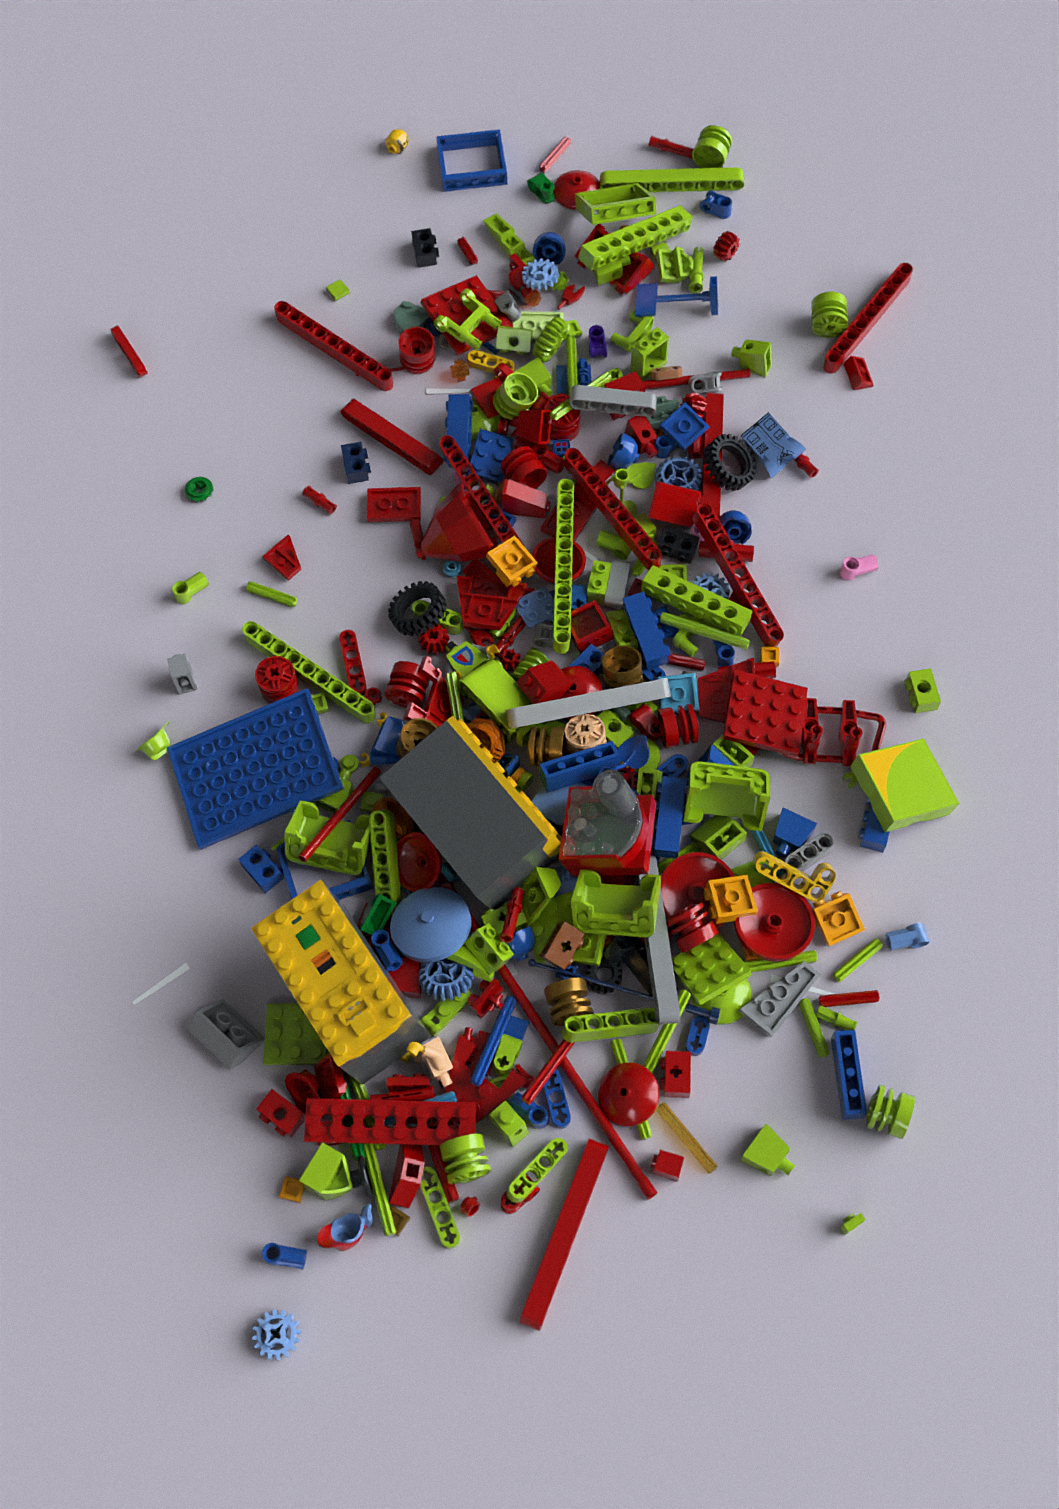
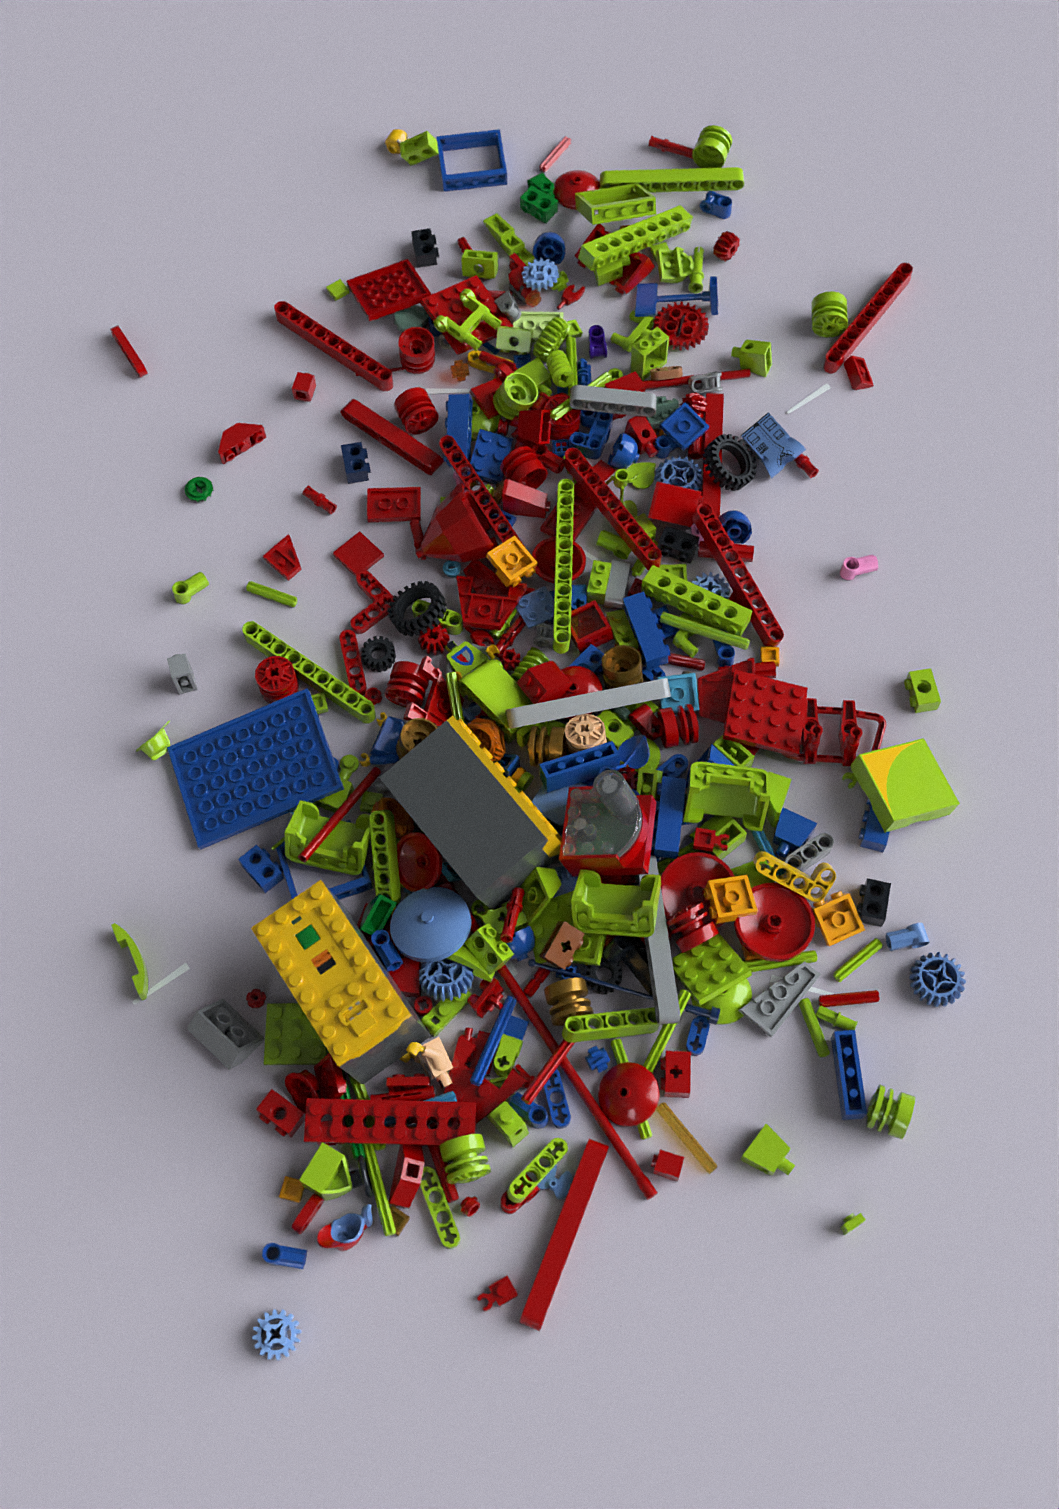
none -> lime slope [111,923,148,1001]
none -> red slope [218,423,266,464]
none -> red plate [246,988,266,1008]
none -> red beam [291,1193,324,1235]
none -> red brick [292,372,316,402]
none -> red tile [333,531,384,577]
none -> red plate [346,259,431,321]
none -> red beam [350,570,394,634]
none -> black tyre [361,636,396,672]
none -> red wheel [394,387,439,435]
none -> lime brick [400,131,439,166]
none -> red bush [414,996,433,1016]
none -> lime brick [461,250,498,279]
none -> lime bush [471,900,489,920]
none -> red plate [477,1275,518,1312]
none -> red piece [478,351,518,372]
none -> blue tile [513,354,531,369]
none -> green brick [520,185,558,224]
none -> red piece [523,968,550,997]
none -> medium blue piece [537,1164,573,1199]
none -> lime piece [546,350,574,388]
none -> blue beam [570,410,613,460]
none -> blue gear [585,1045,610,1073]
none -> red gear [653,301,709,351]
none -> red plate [693,827,729,852]
none -> lime slope [766,772,792,828]
none -> white sticker [787,383,831,414]
none -> black brick [856,878,891,927]
none -> medium blue gear [909,952,966,1007]

